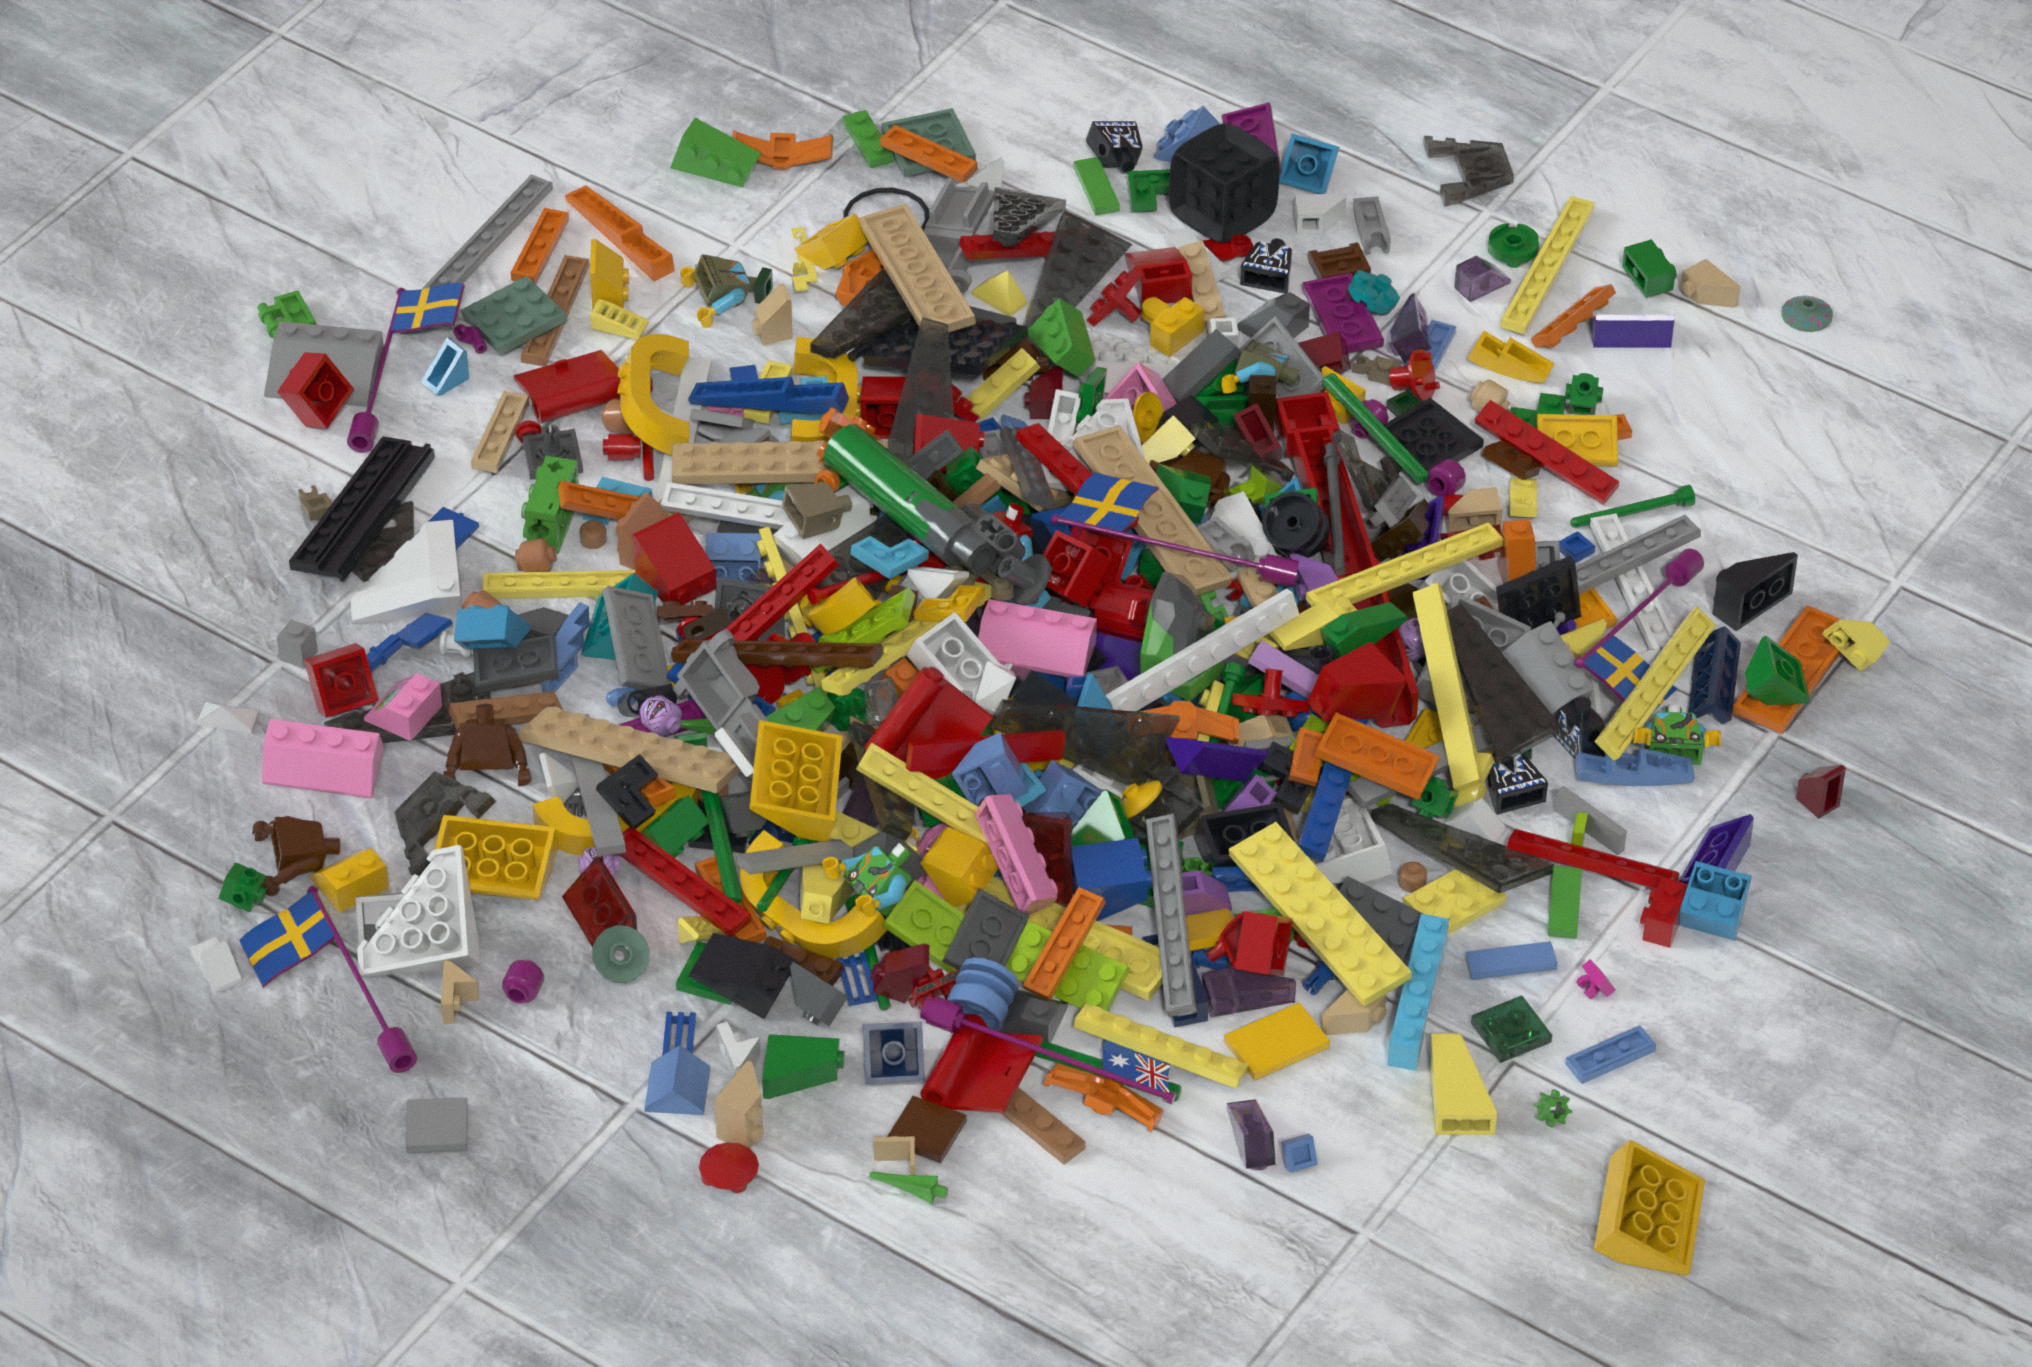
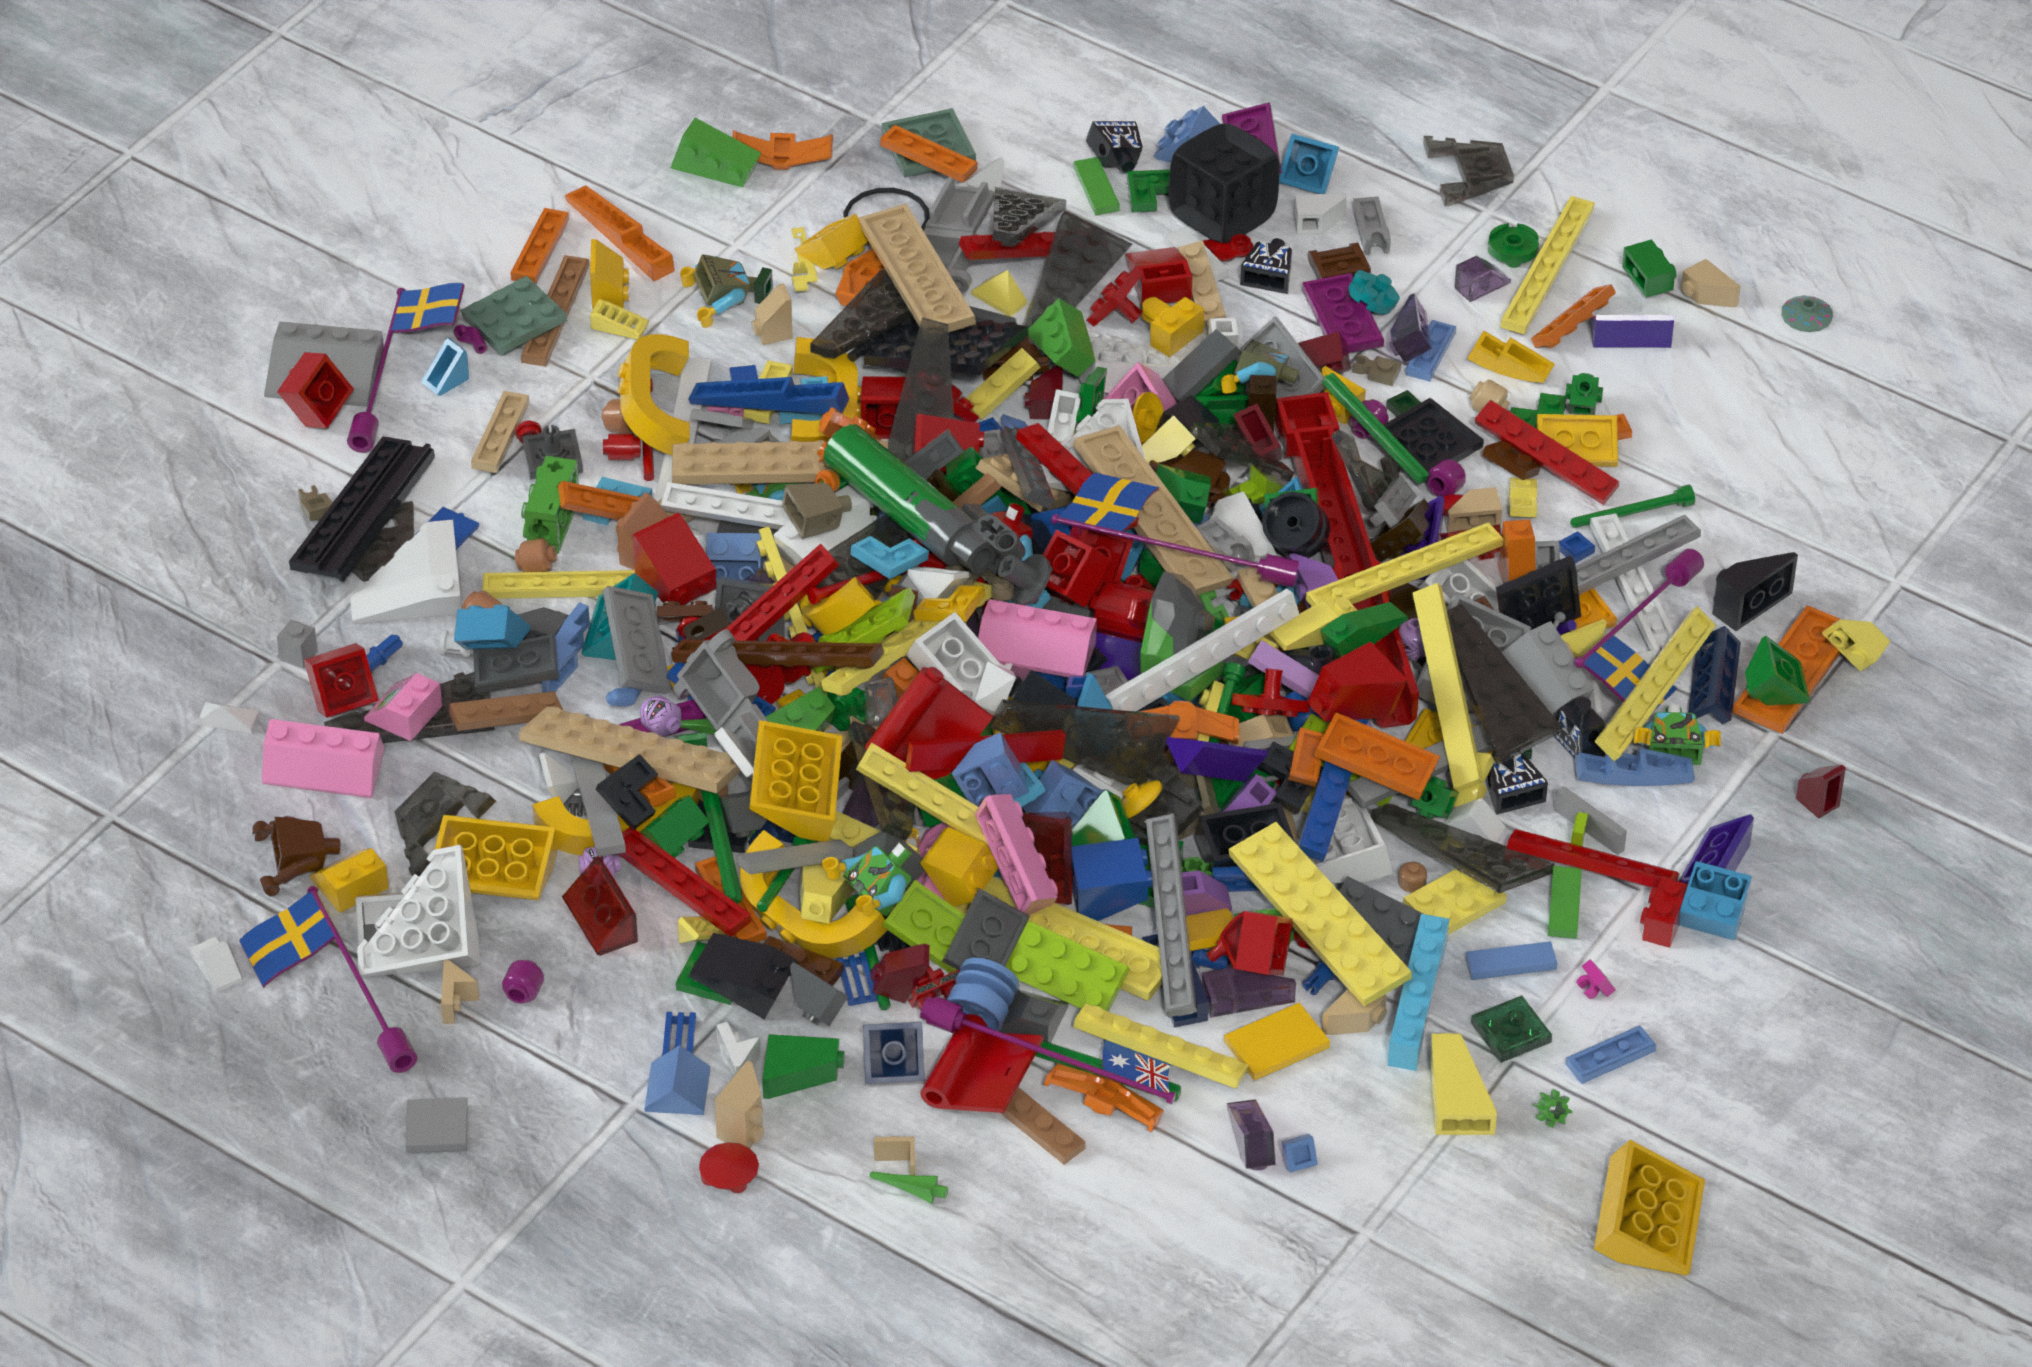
green brick [218,862,267,912] -> none
bright green plate [257,290,316,338] -> none
blue piece [395,613,453,648] -> none
light grey tile [422,174,553,289] -> none
reddish brown torso [442,704,532,788] -> none
red door [513,350,621,423] -> none
medium nougat piece [579,520,607,549] -> none
sand green dish [592,925,649,983] -> none
black piece [618,684,677,717] -> none
bright green plate [843,110,894,168] -> none
reddish brown tile [887,1095,967,1163] -> none
orange plate [1023,887,1106,1001] -> none
dark grey slope [1237,292,1310,338] -> none
dark grey bar [1324,443,1345,575] -> none
red piece [1389,349,1440,401] -> none

